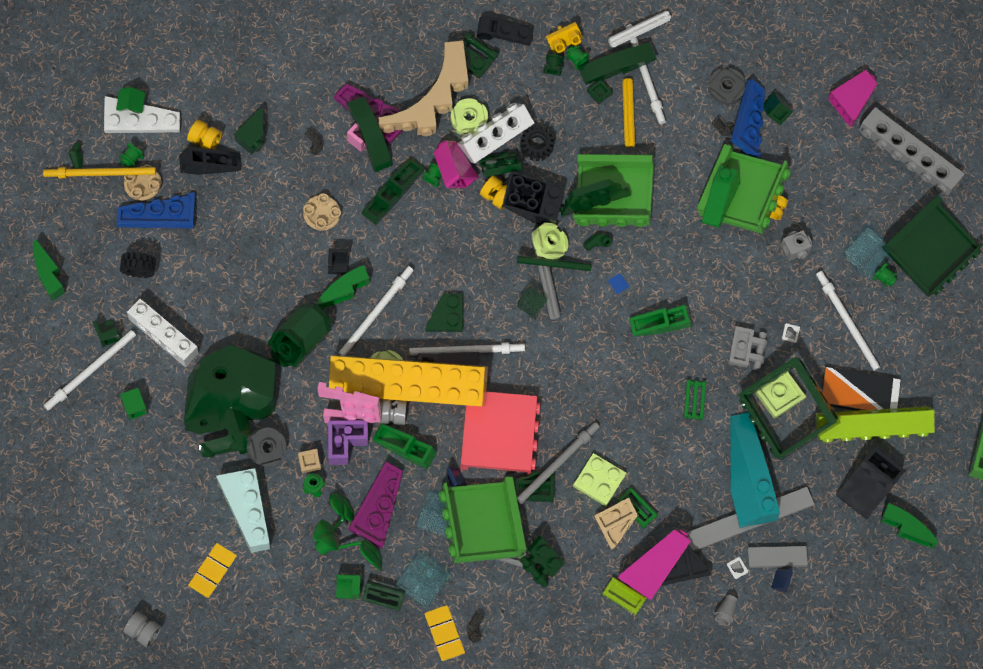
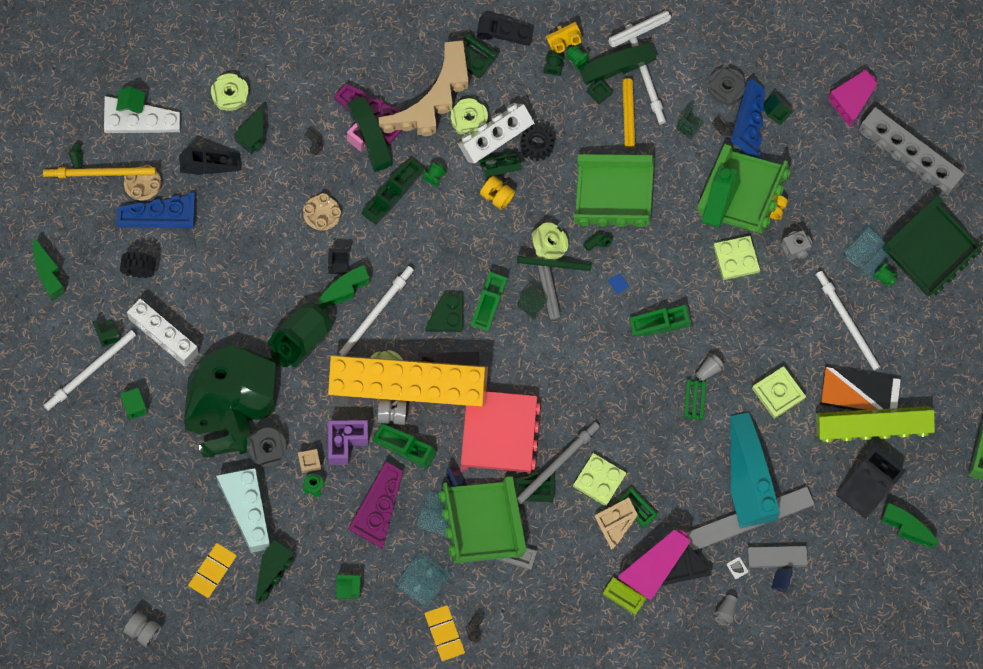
green brick [119,142,144,168] -> none
yellow wheel [187,119,222,150] -> none
green plant [313,491,382,571] -> none
bright pink wing [318,382,382,423] -> none
dark green tile [362,580,406,611] -> none
white bar [409,342,525,356] -> none
dark pink slope [433,140,479,188] -> none
black slope [502,171,565,225] -> none
dark green plate [520,536,565,587] -> none
dark green wing [560,179,631,217] -> none
light grey plate [728,326,767,370] -> none
dark green window [738,356,841,460] -> none
white sticker [782,323,800,343] -> none
none -> yellowish green plate [211,74,249,111]
none -> dark green slope [255,540,294,605]
none -> green slope [470,272,508,332]
none -> clear green panel [676,106,703,139]
none -> light grey cone [695,354,724,381]
none -> yellowish green plate [713,236,760,280]

